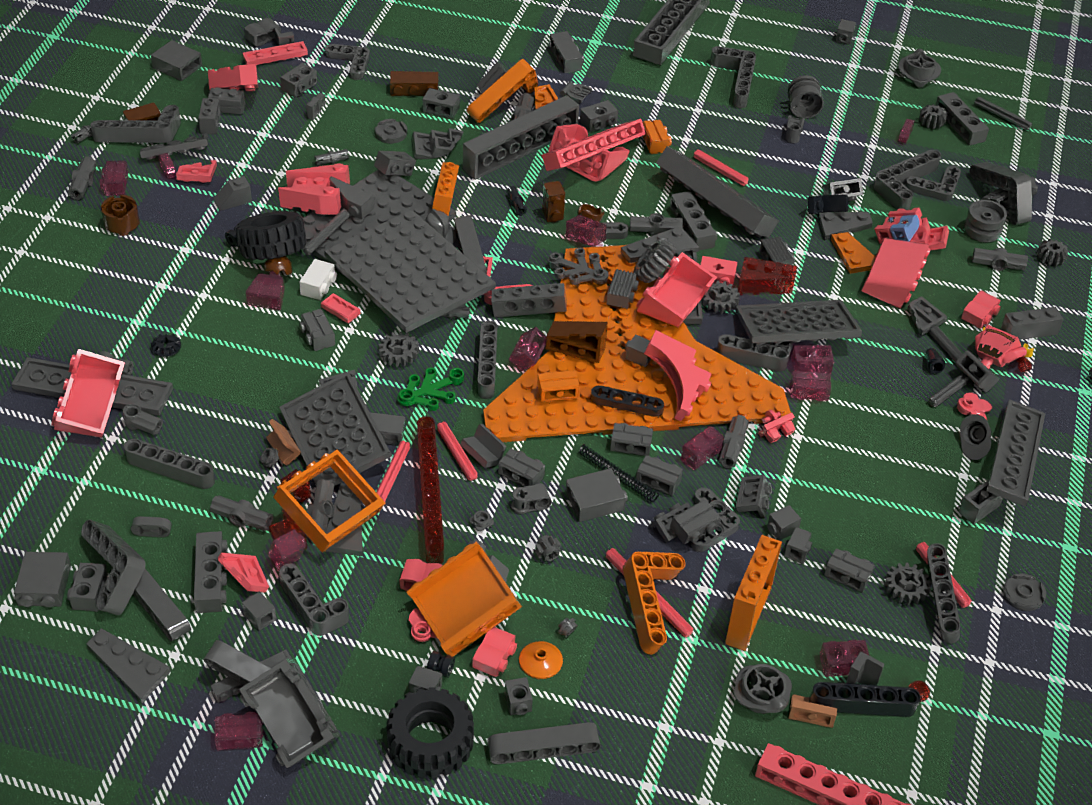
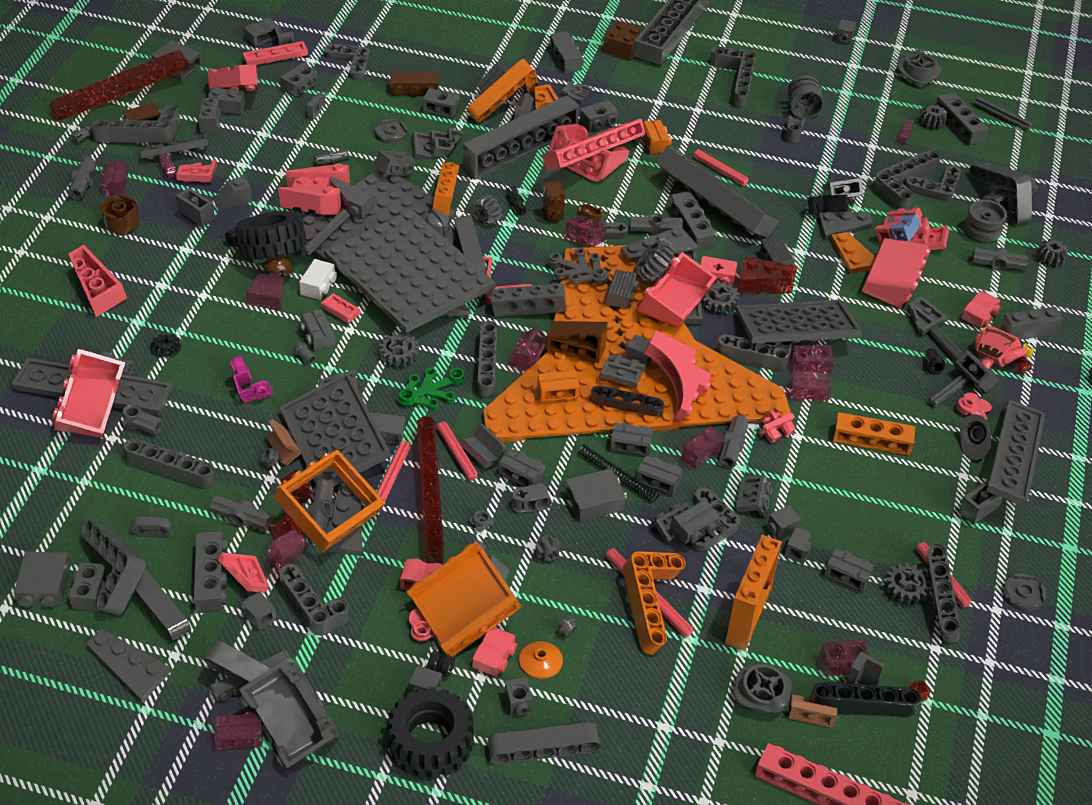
none -> clear red beam [49,50,189,120]
none -> coral wedge [69,245,127,317]
none -> dark grey brick [176,188,215,227]
none -> dark pink piece [230,355,273,403]
none -> dark grey pin [294,342,317,365]
none -> dark grey gear [474,195,502,225]
none -> dark grey plate [600,354,646,388]
none -> reddish brown brick [603,21,644,61]
none -> orange brick [833,412,915,456]

